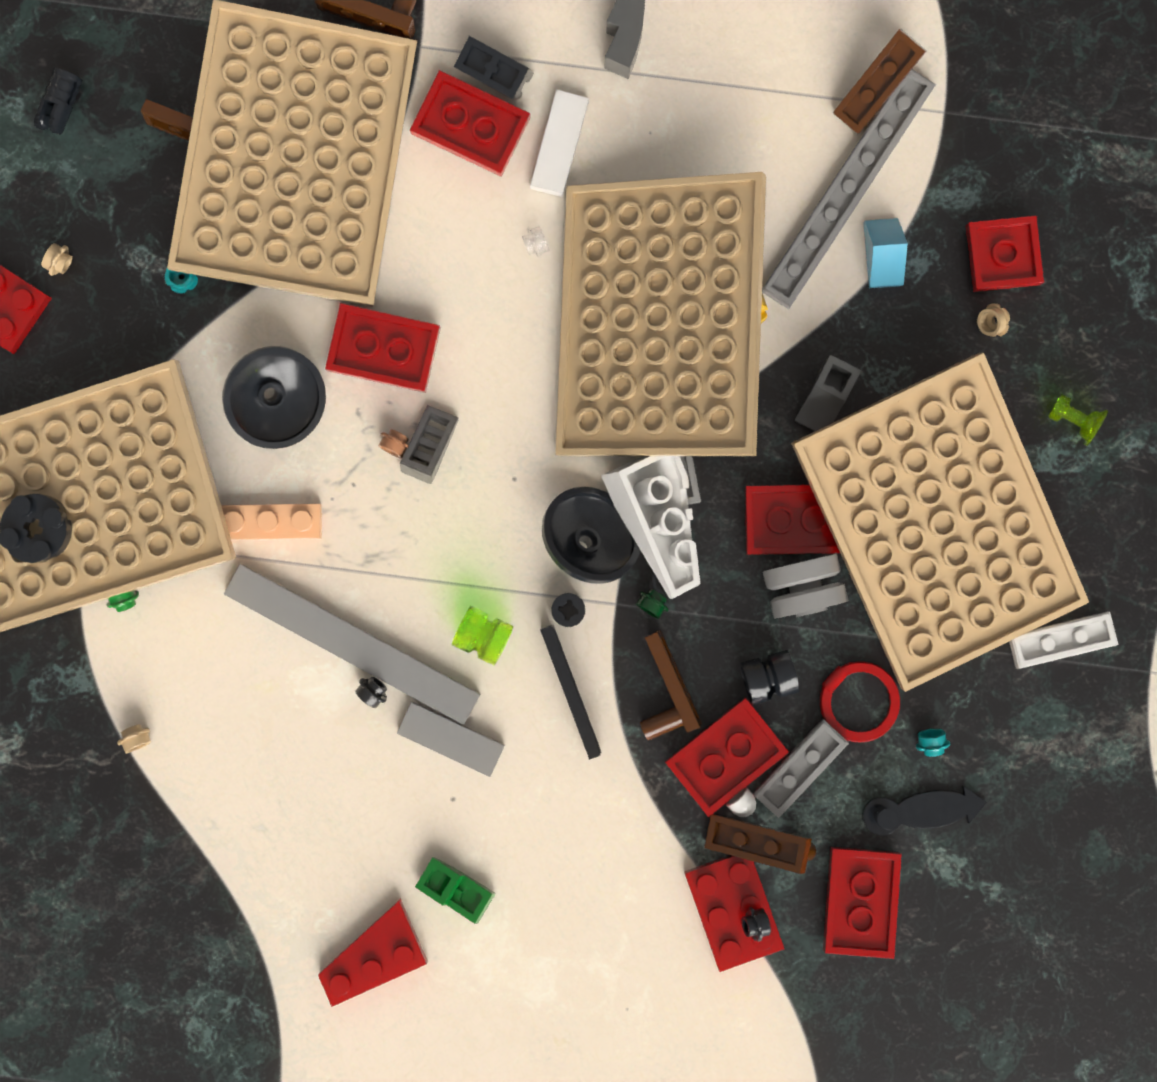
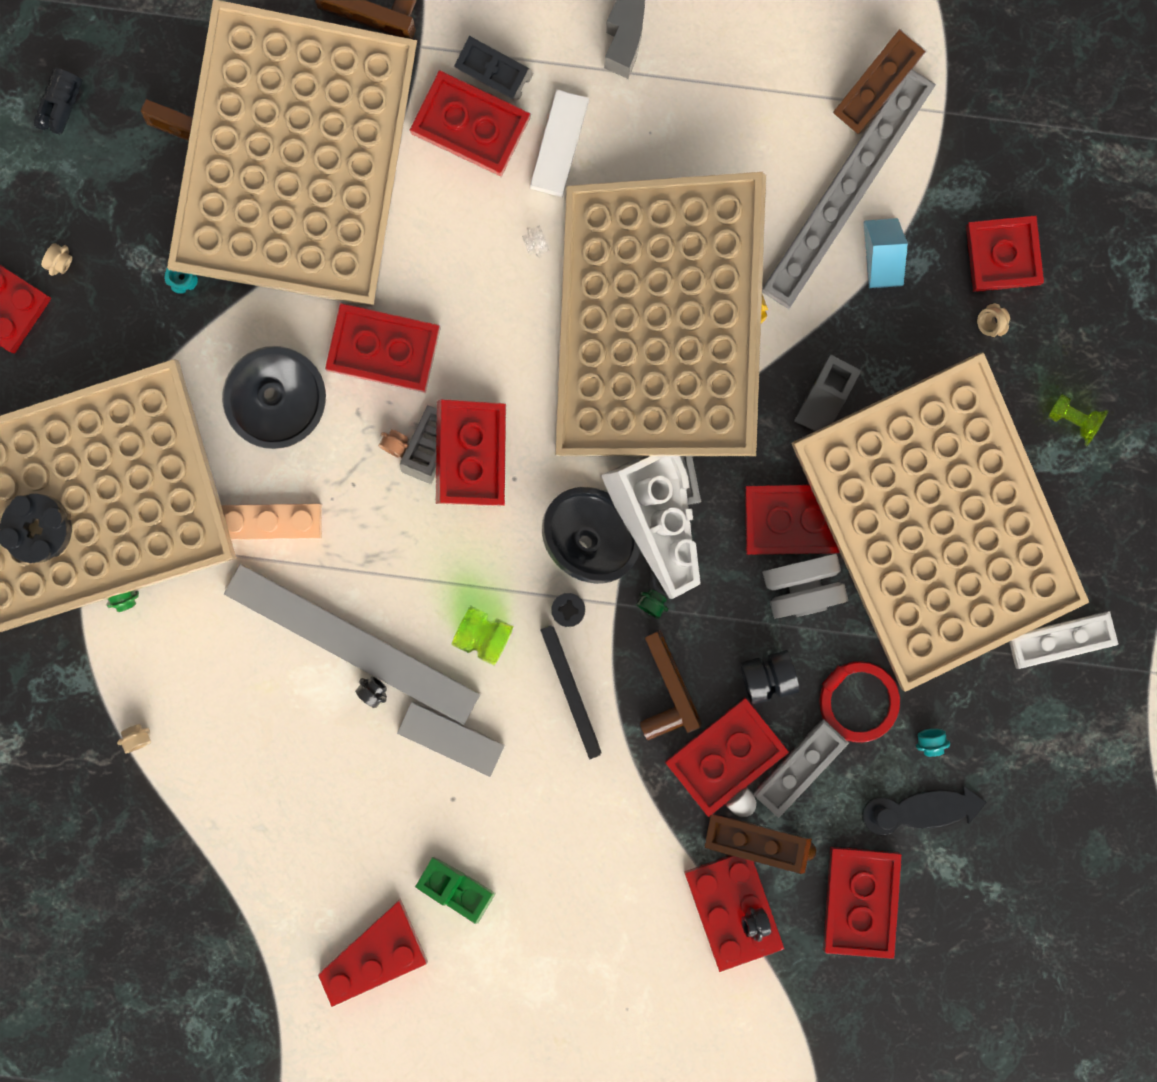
none -> red plate [435,399,506,506]

